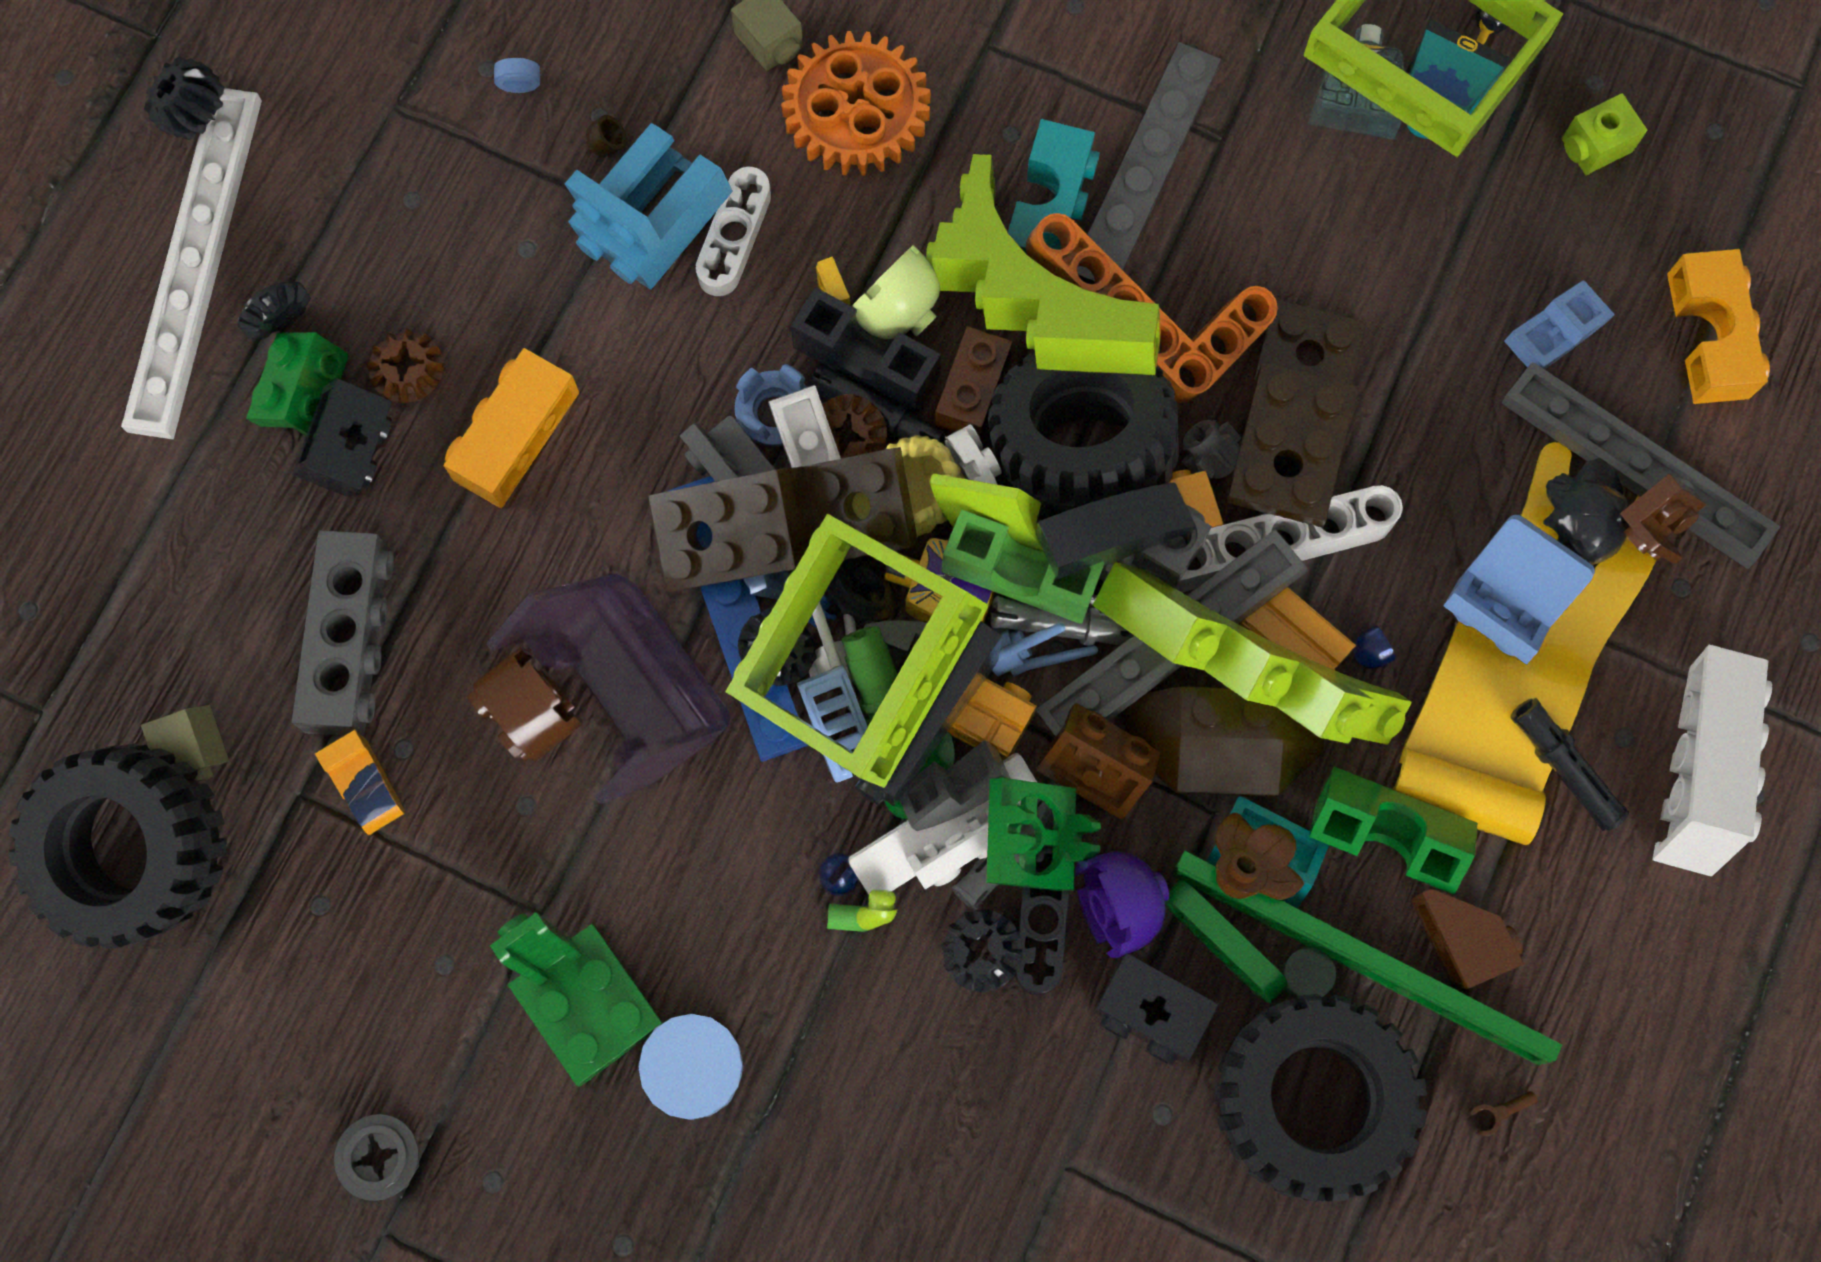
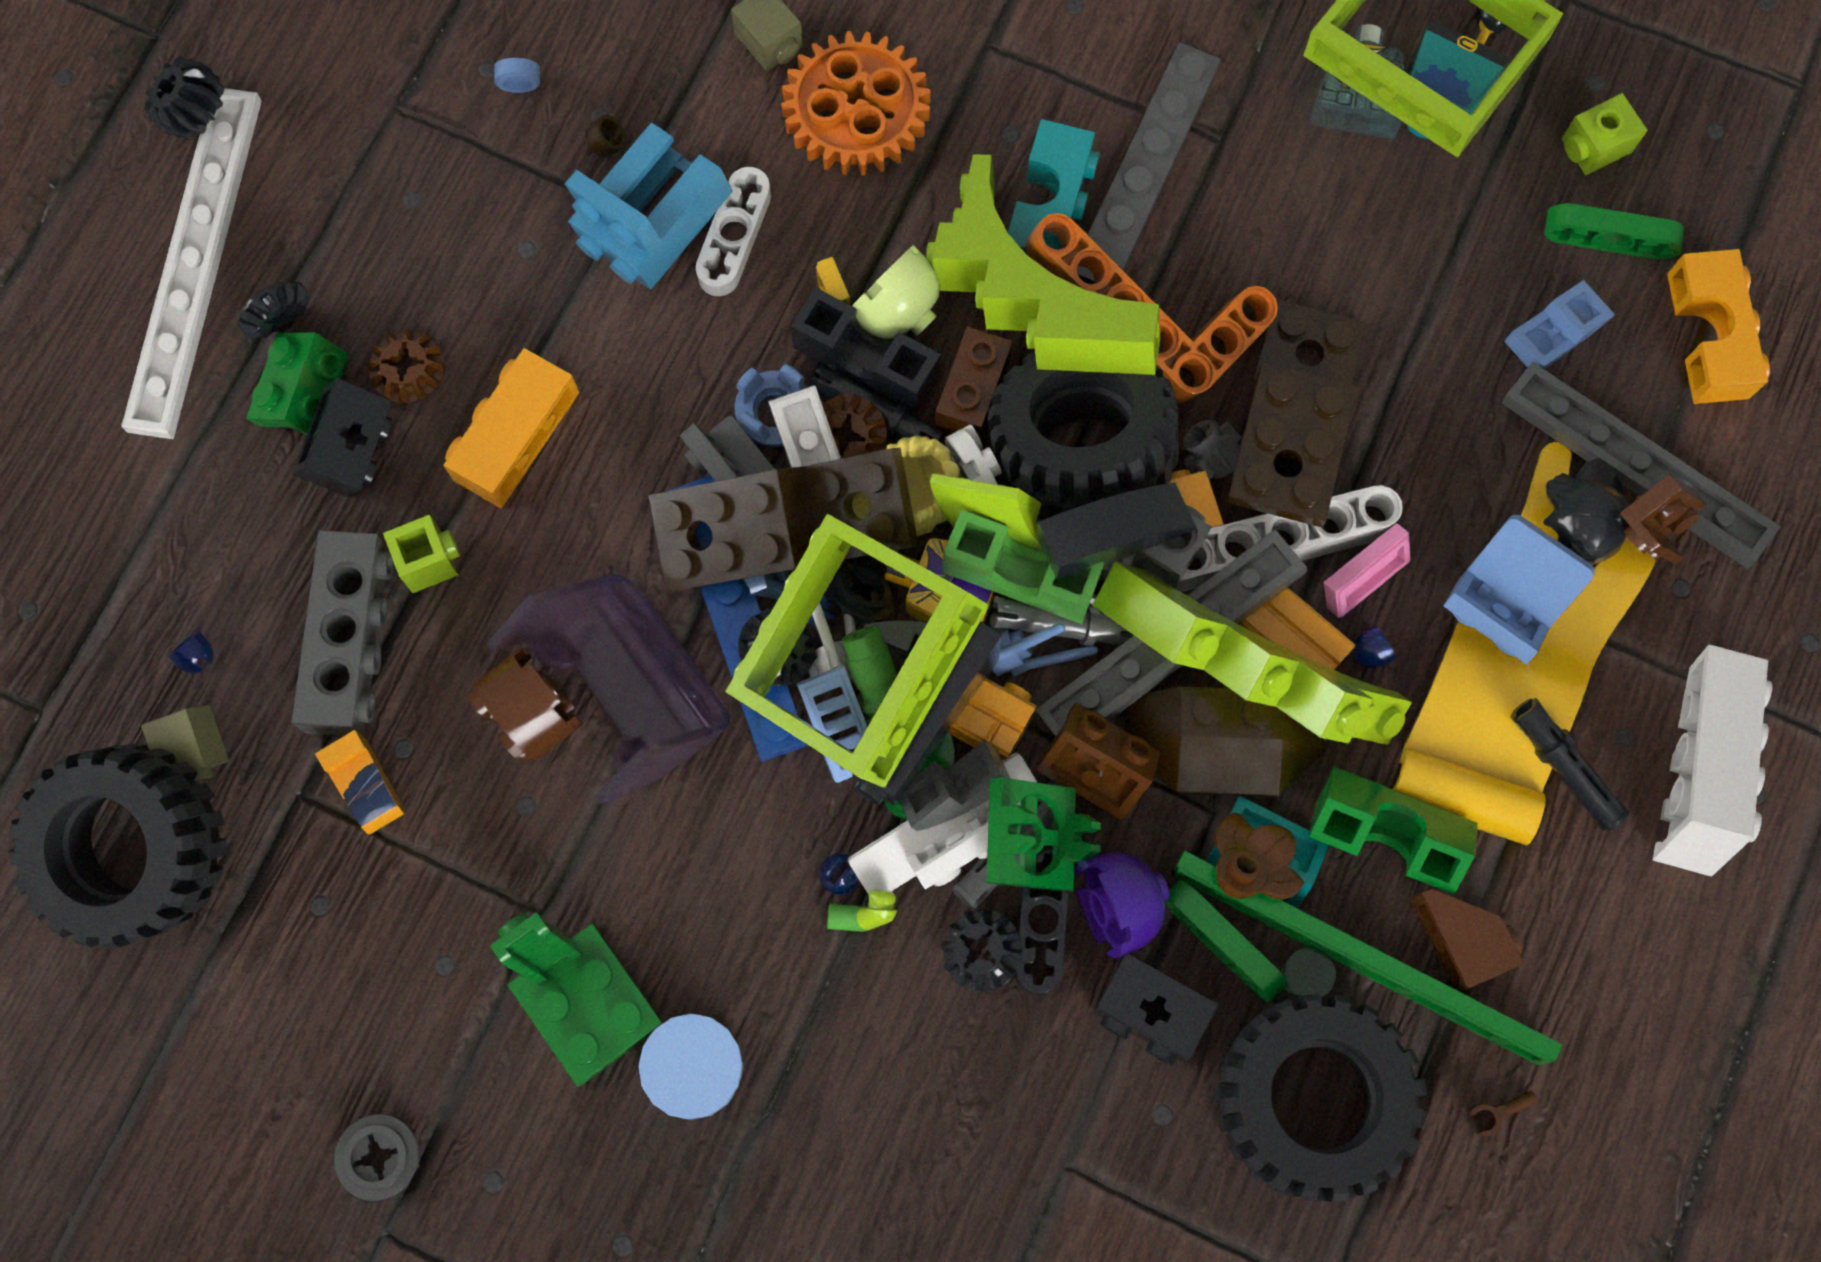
none -> clear blue hinge [168,630,214,674]
none -> lime brick [383,515,460,593]
none -> bright pink tile [1323,523,1411,618]
none -> green beam [1545,203,1684,260]

